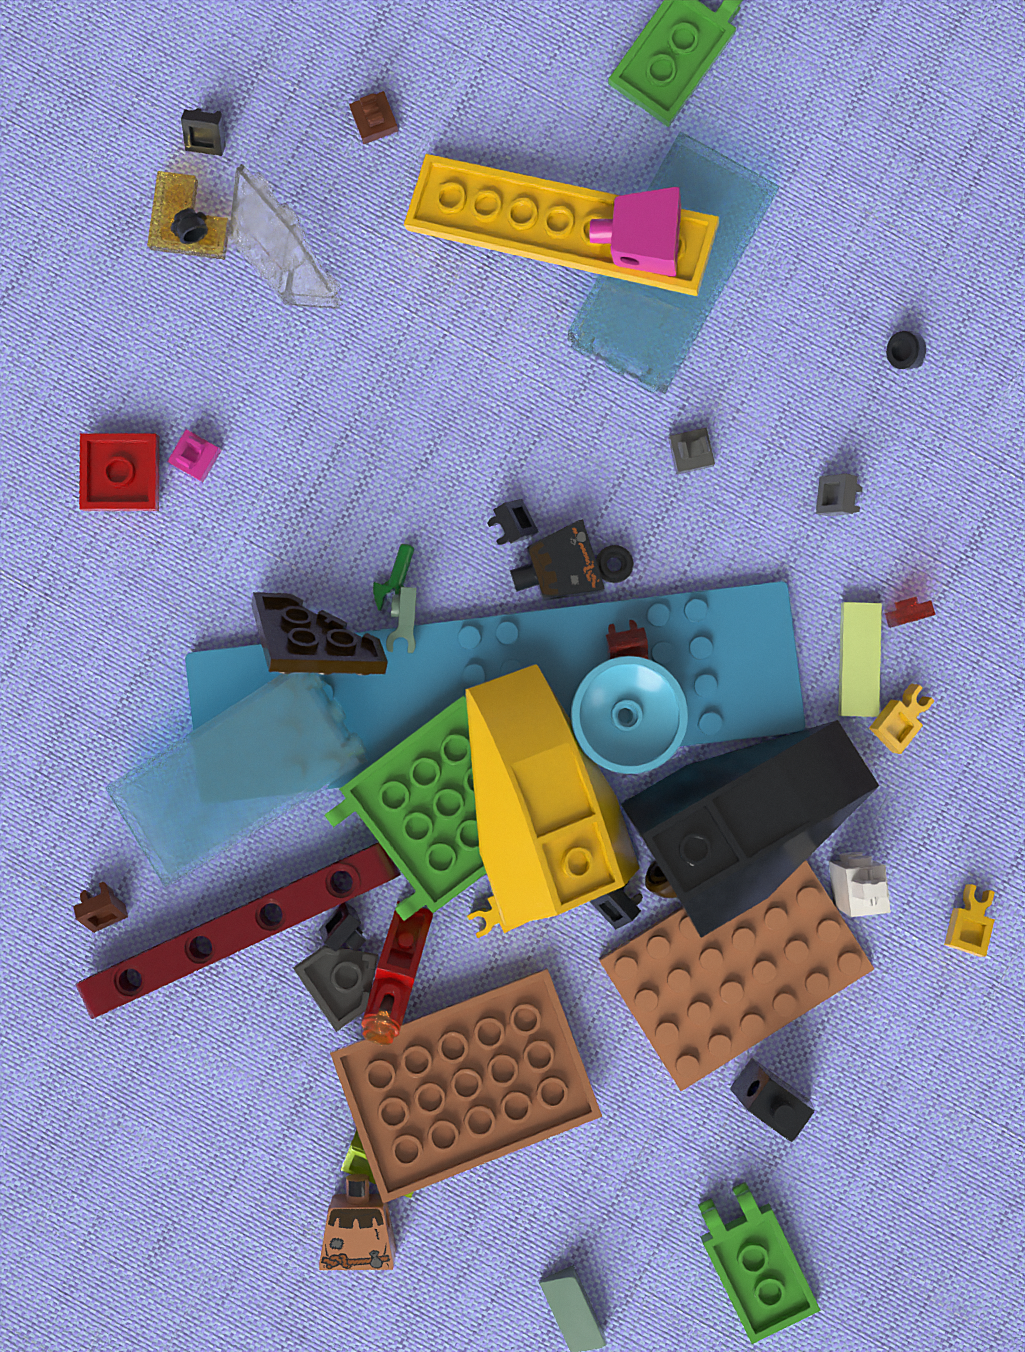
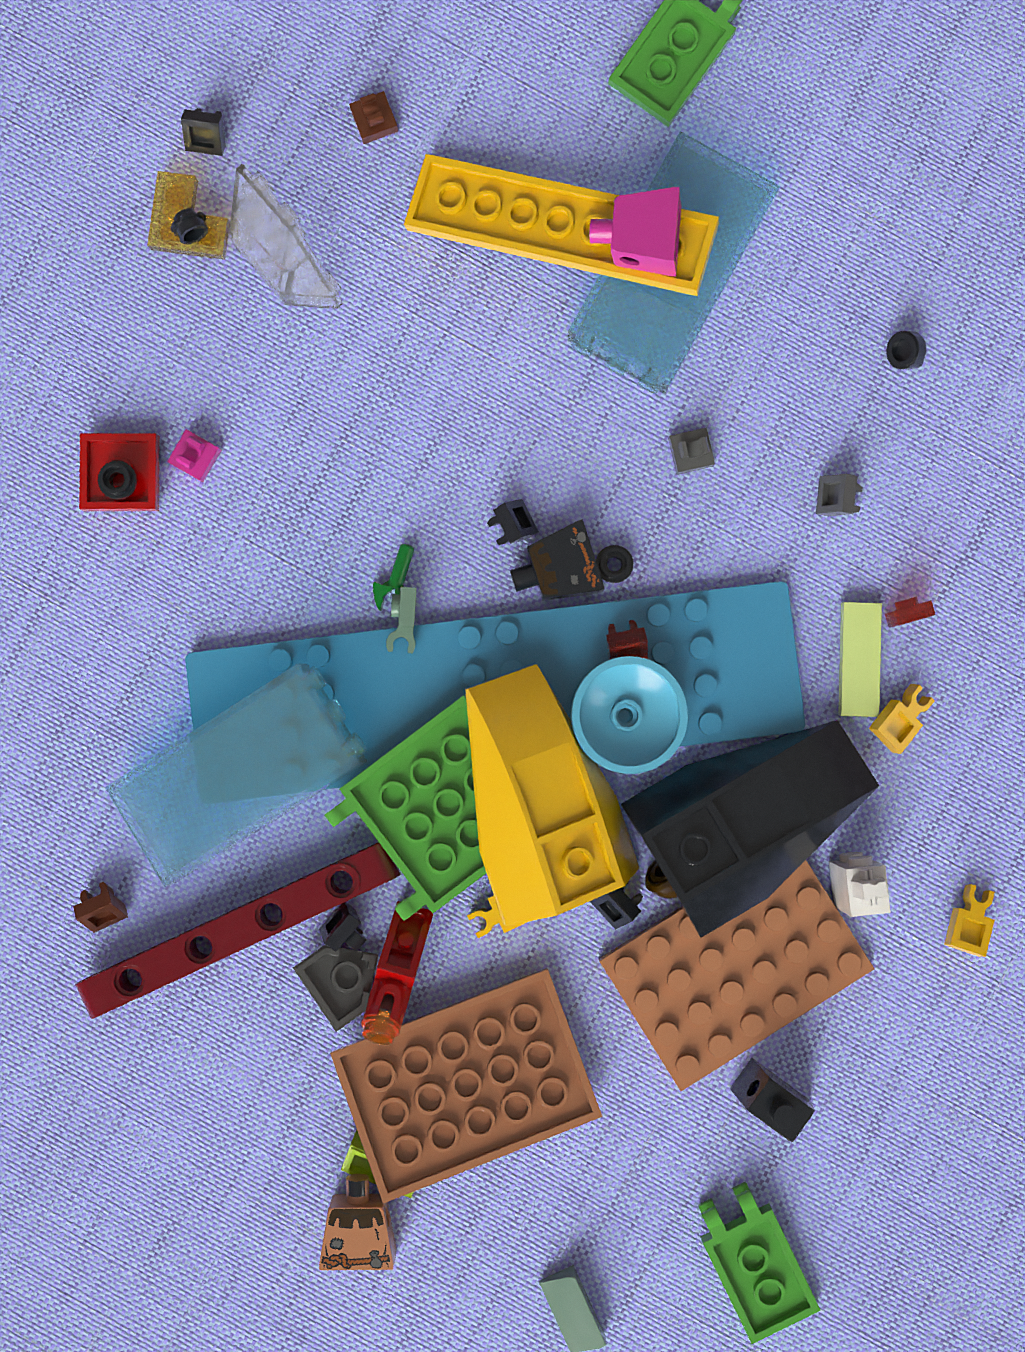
dark brown plate [251,592,388,676] -> none
none -> black plate [98,461,138,500]

